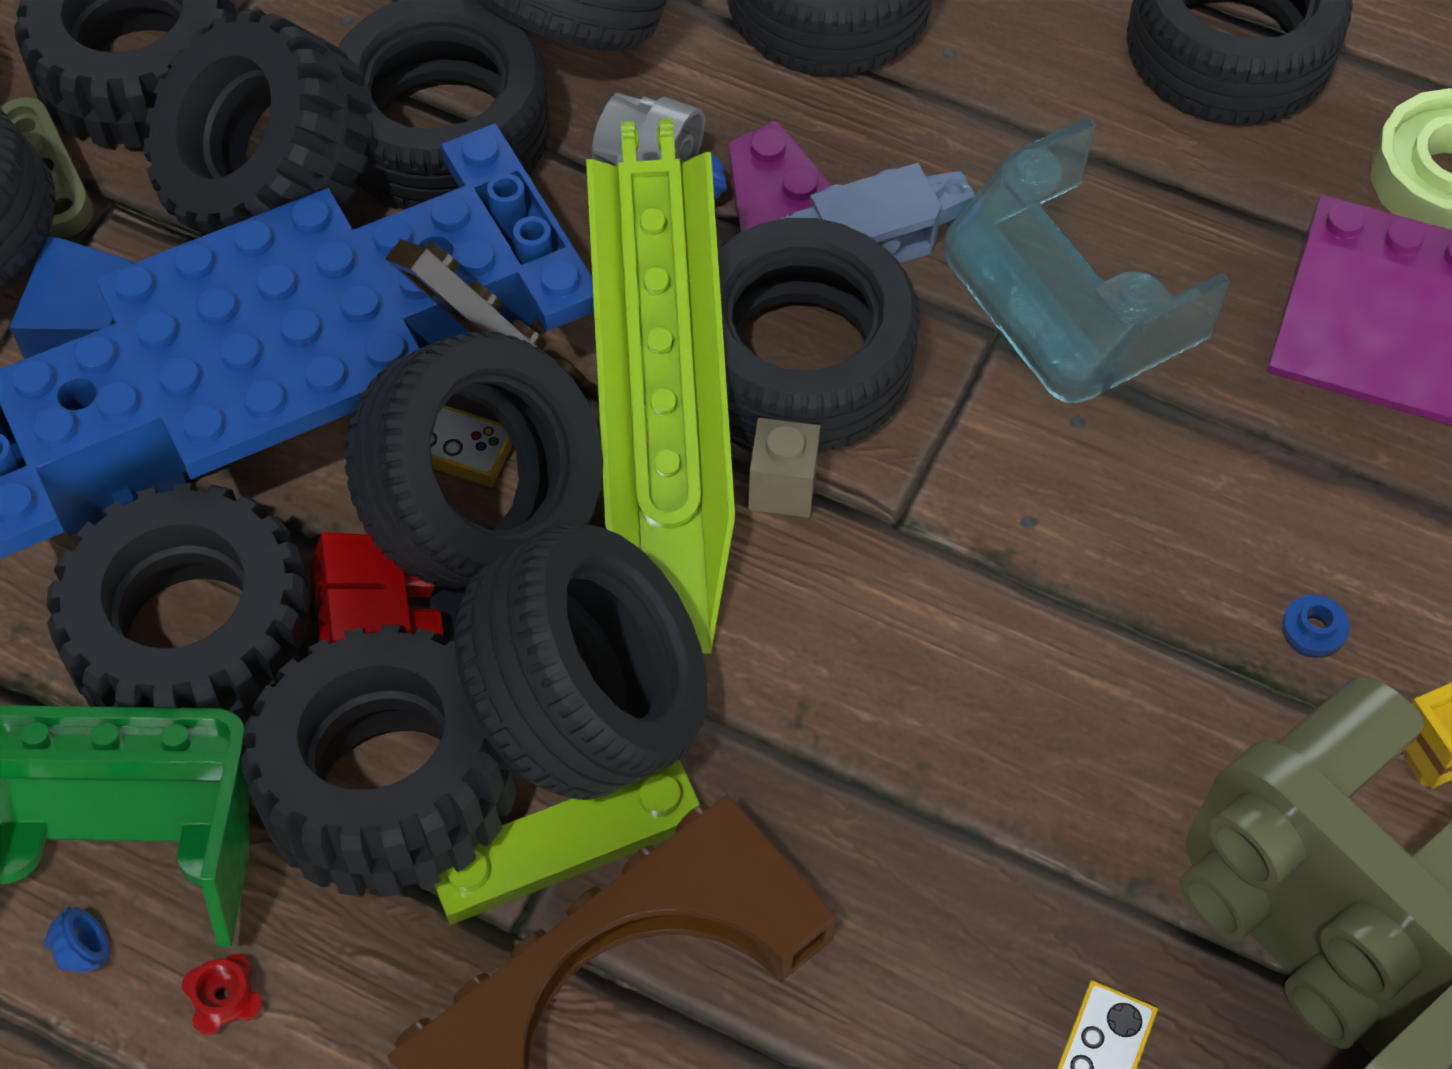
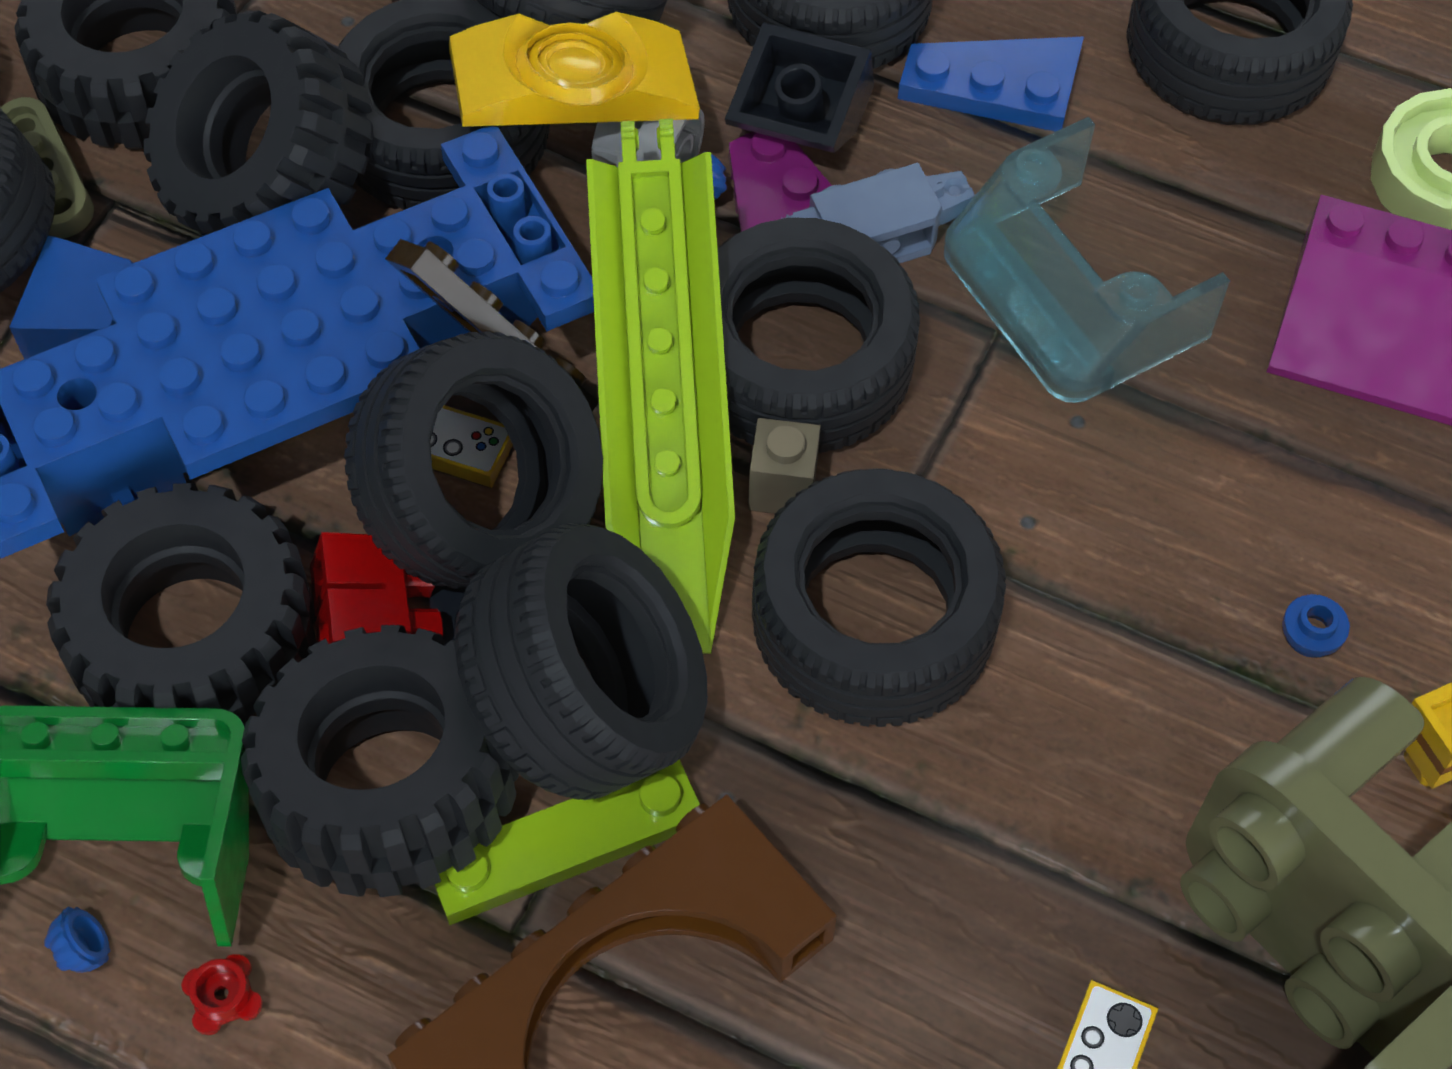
none -> yellow slope [449,11,700,127]
none -> black slope [725,22,874,153]
none -> black tyre [752,468,1006,727]
none -> blue wing [898,37,1084,133]

